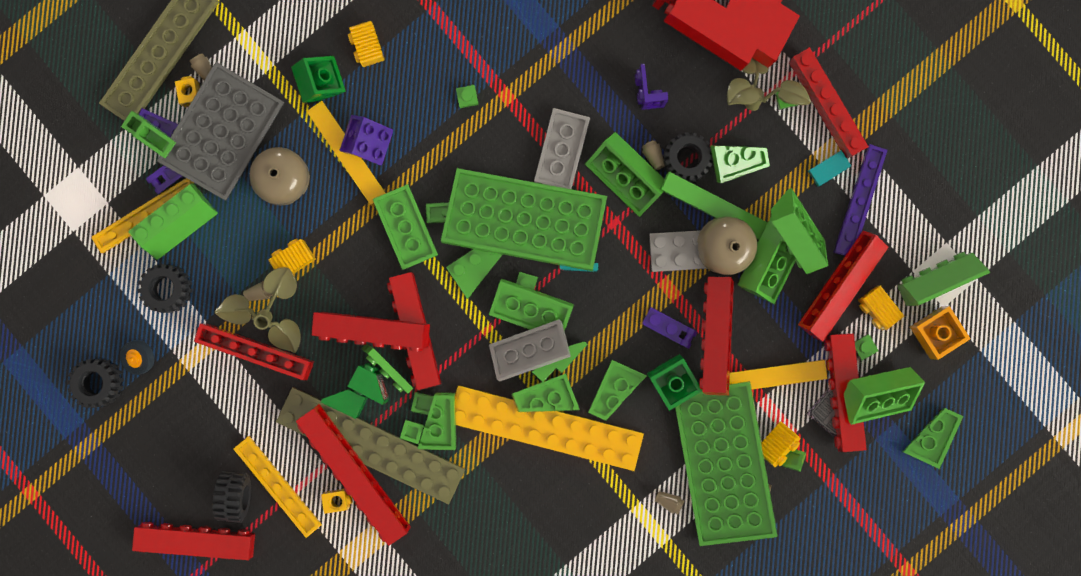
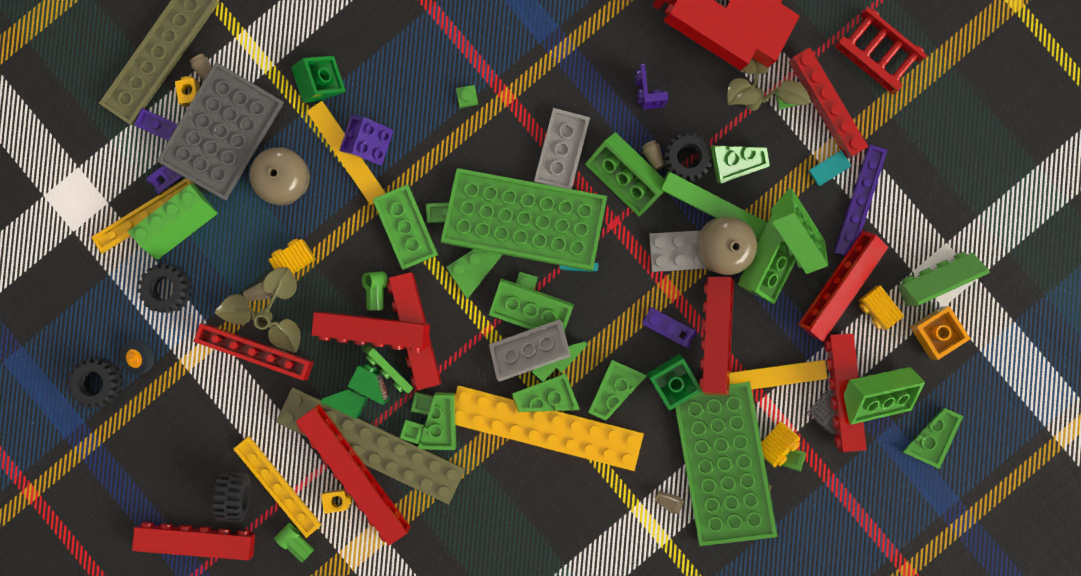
bright green slope [121,111,176,158] -> none
yellow brick [348,21,384,67] -> none
bright green plate [855,334,878,361] -> none
none -> bright green piece [275,523,314,563]
none -> bright green piece [362,271,388,310]
none -> red fence [834,7,927,95]

